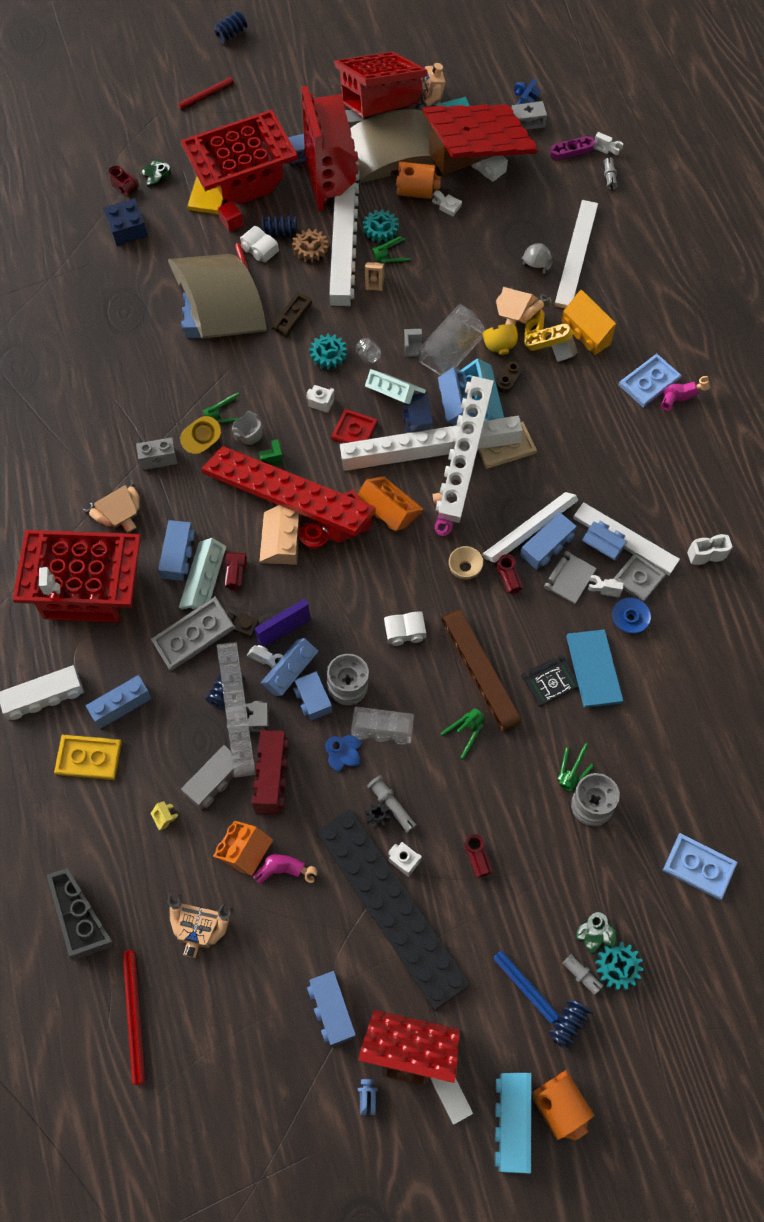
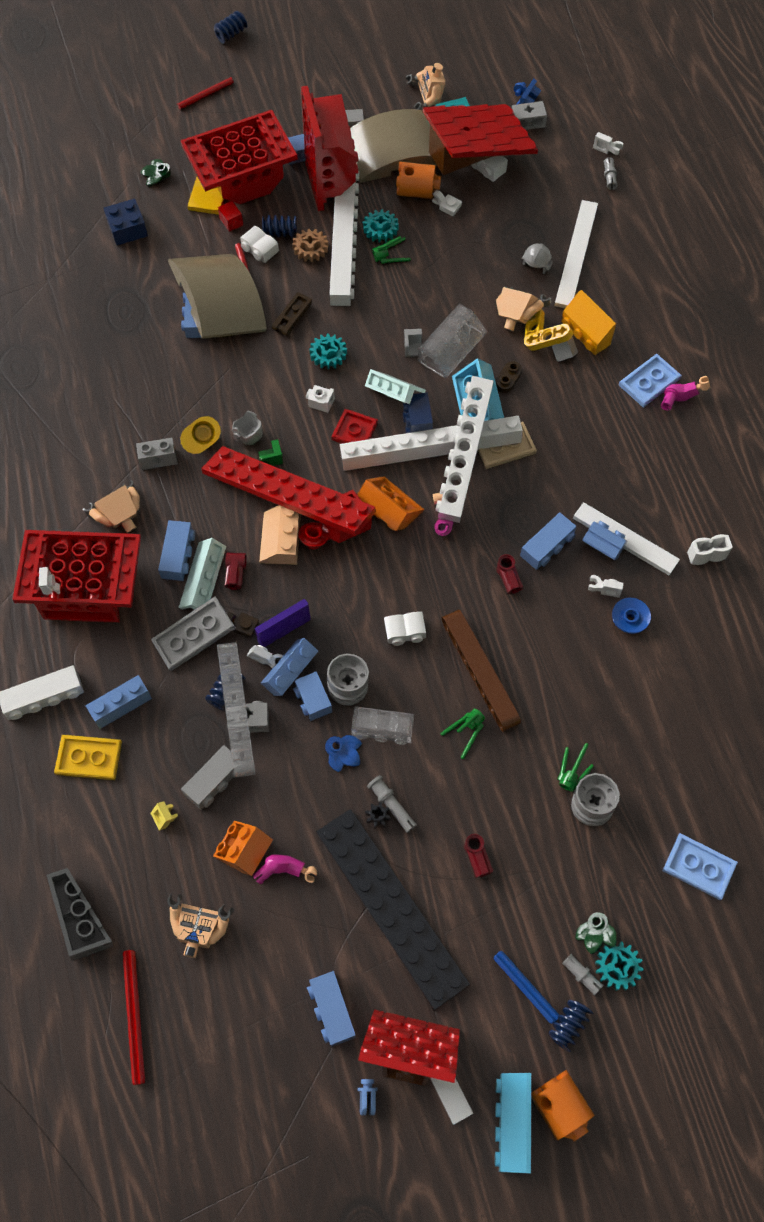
dark red piece [108,165,139,197] -> none
green plant [203,392,240,423] -> none
dark red wedge [252,730,289,815] -> none
red wedge [334,51,427,117] -> none
clear head [356,338,381,364] -> none
light nougat slope [365,262,384,291] -> none
white brick [388,842,422,877] -> none
medium blue brick [438,367,475,426] -> none
tan piece [449,546,483,579] -> none
white tile [482,492,578,563] -> none
yellow cylinder [483,324,518,355] -> none
black piece [521,654,579,707] -> none
light grey piece [544,551,597,605] -> none
magenta beam [550,136,595,160] -> none
dark azure tile [566,629,623,708] -> none
light grey tile [613,553,666,602] -> none

